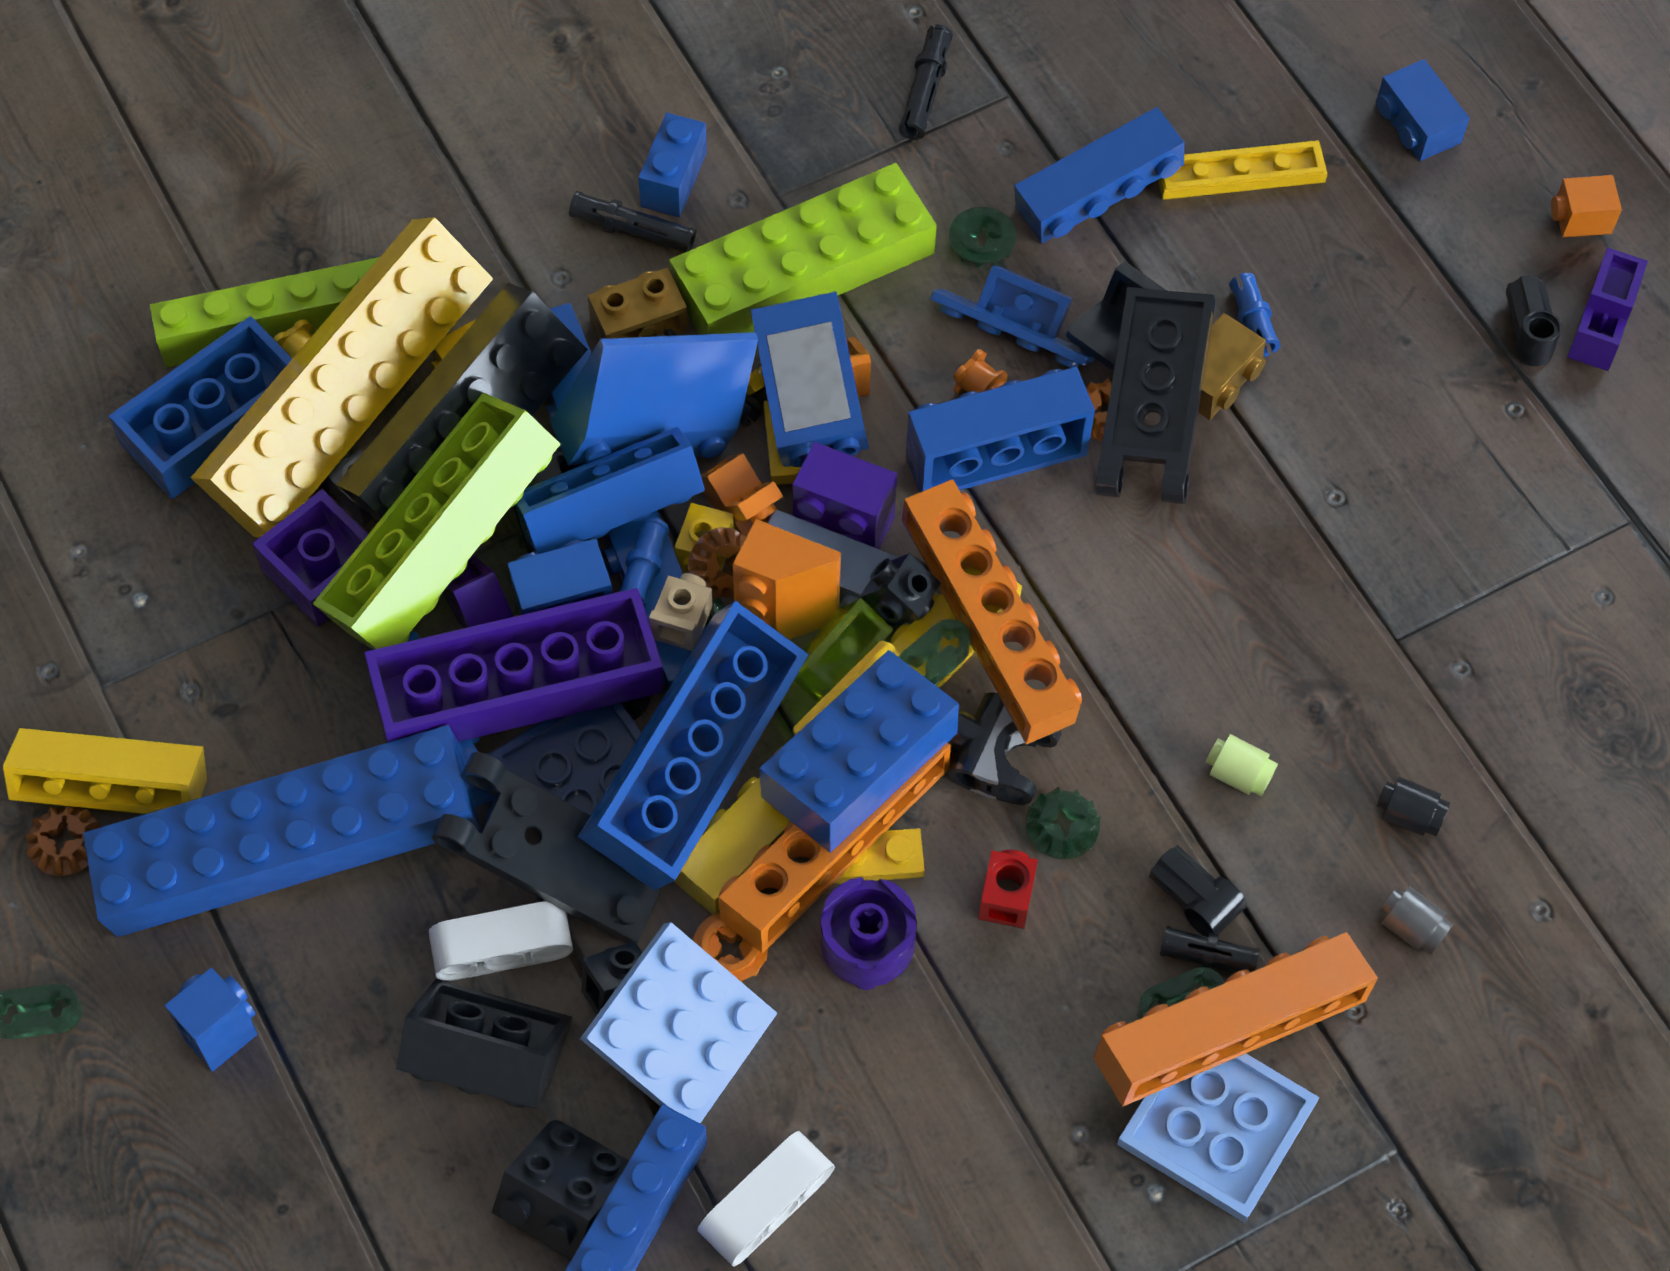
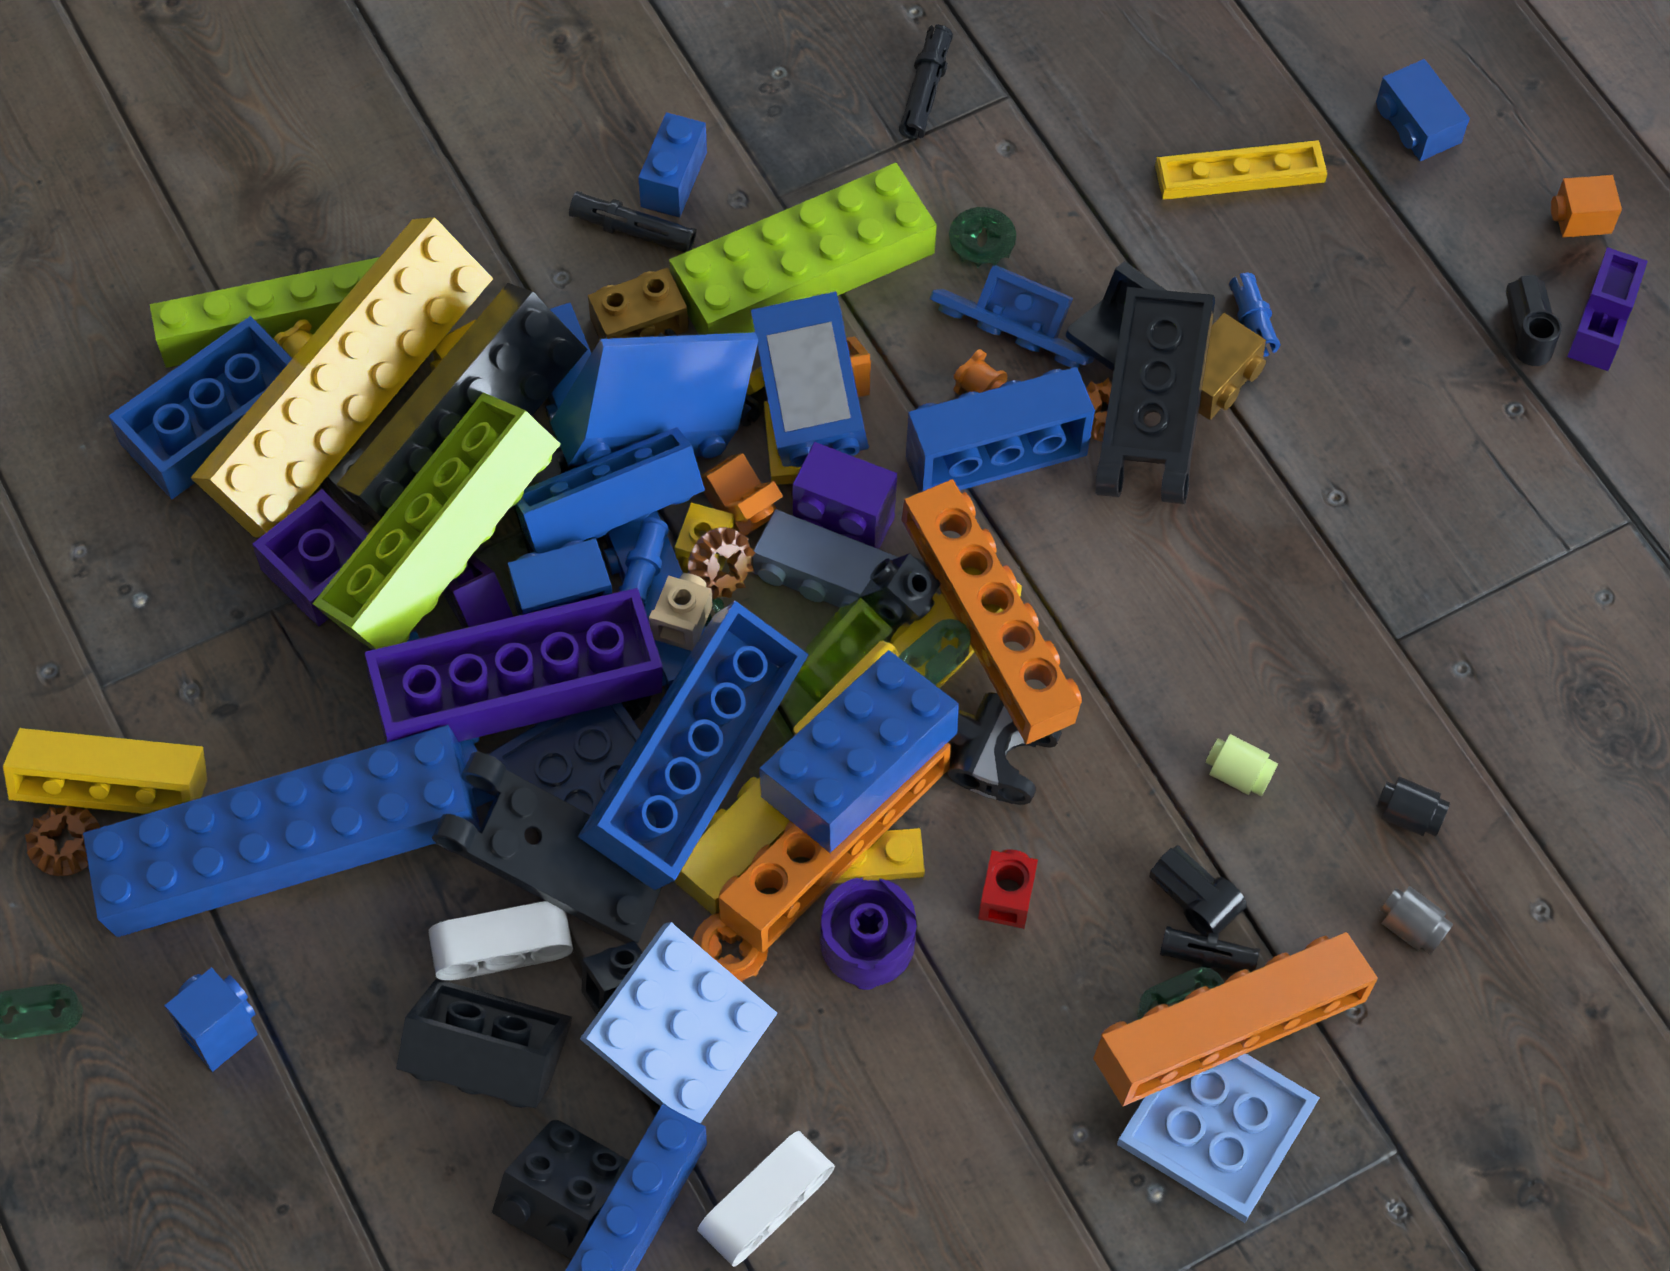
orange slope [733,519,841,640] -> none
blue brick [1014,107,1185,243] -> none
clear green gear [1026,787,1101,859] -> none

